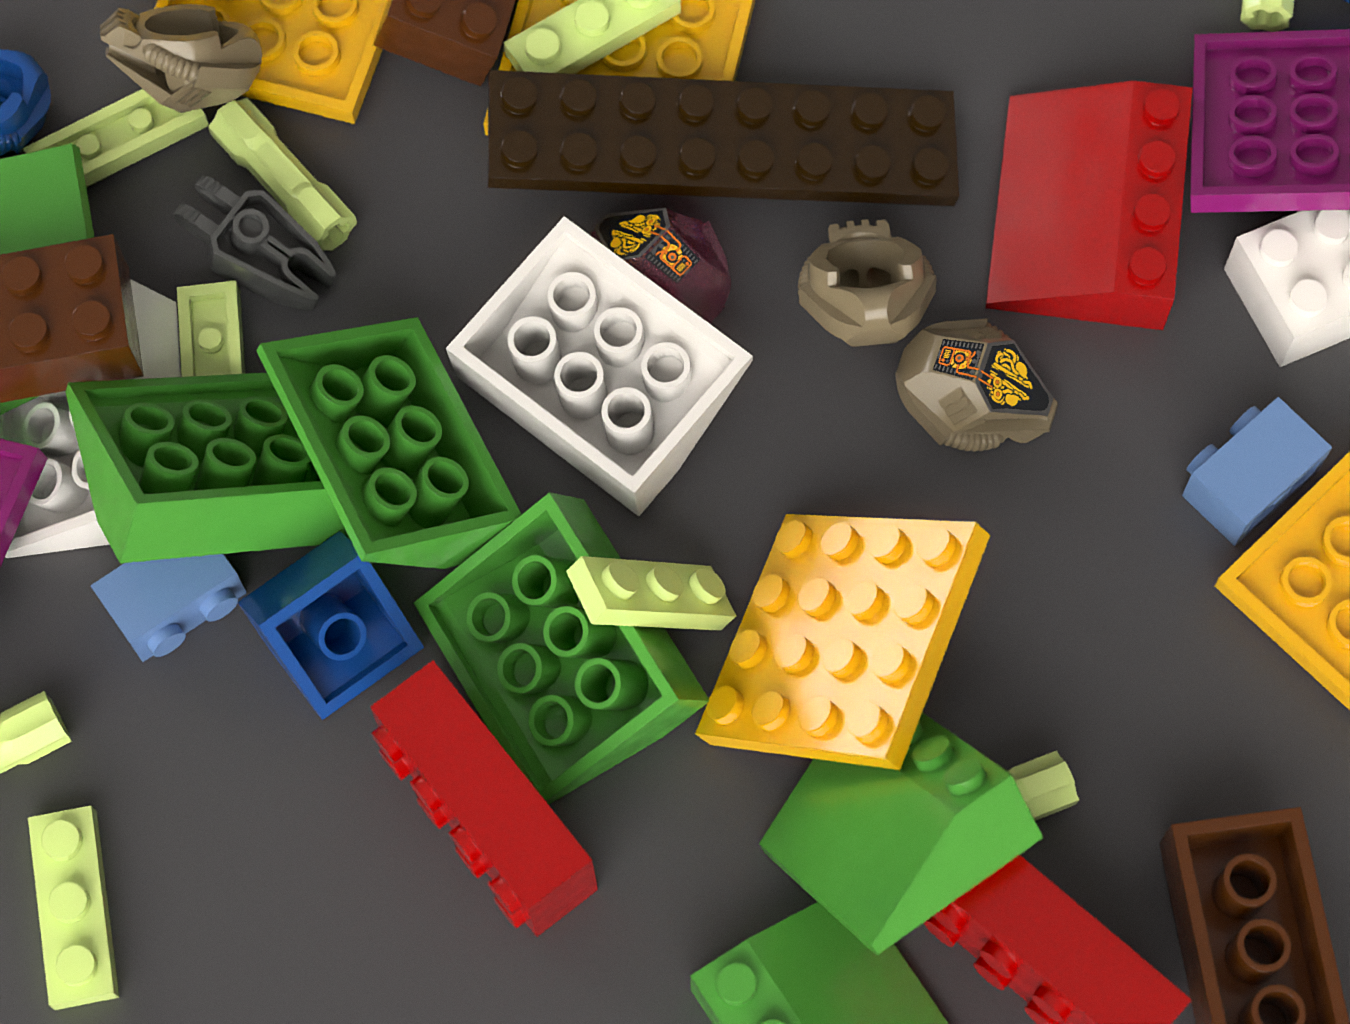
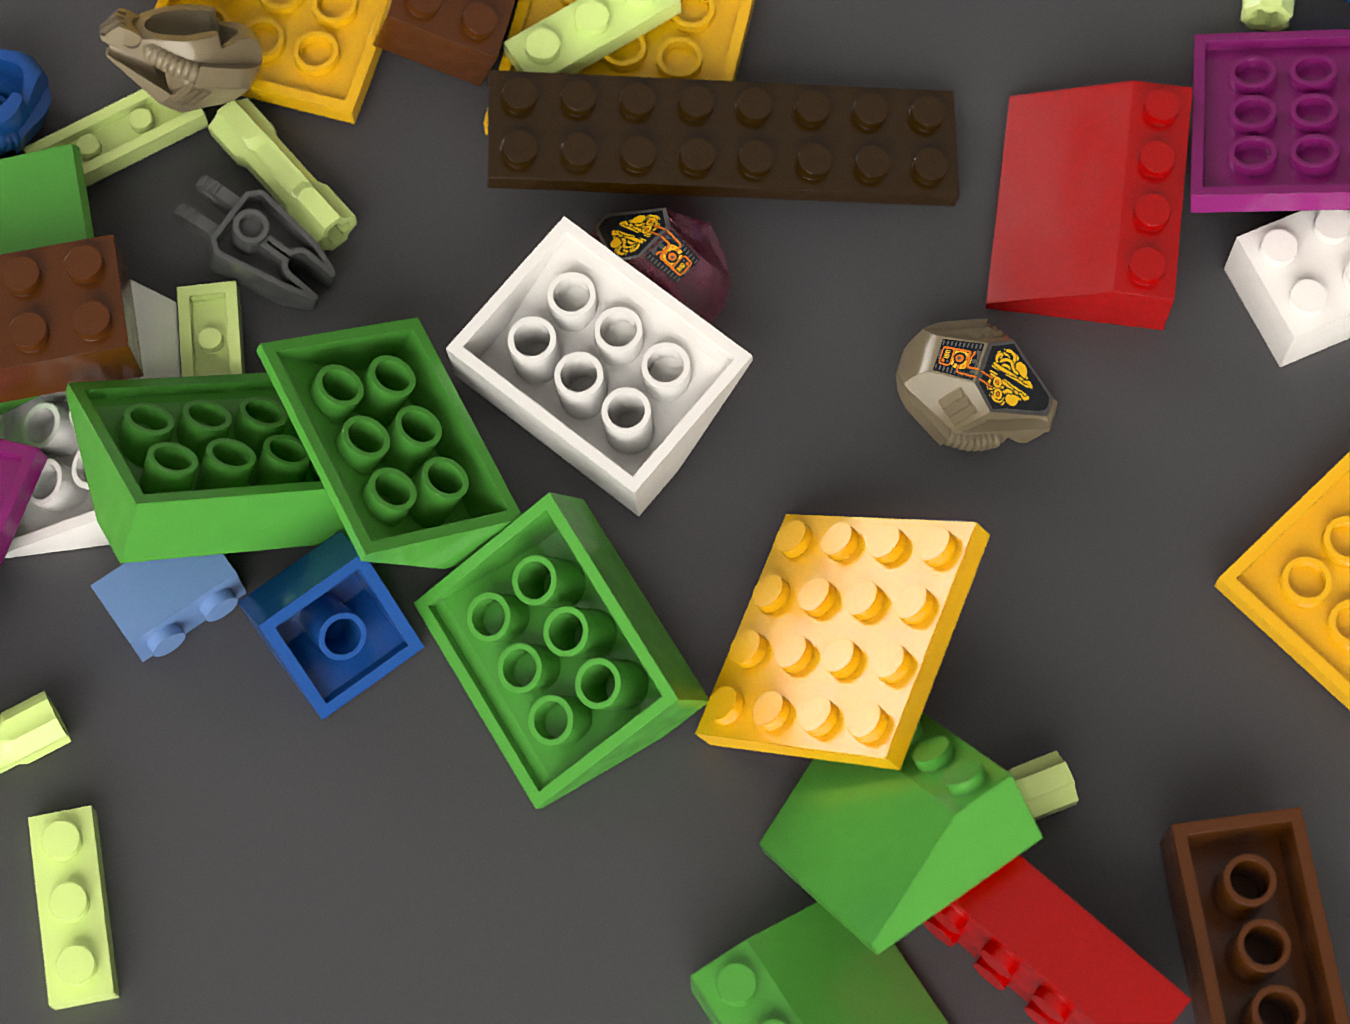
red brick [370,660,598,937] -> none
yellowish green plate [566,556,737,631] -> none
dark tan helmet [797,219,937,347] -> none
medium blue brick [1182,397,1332,546] -> none

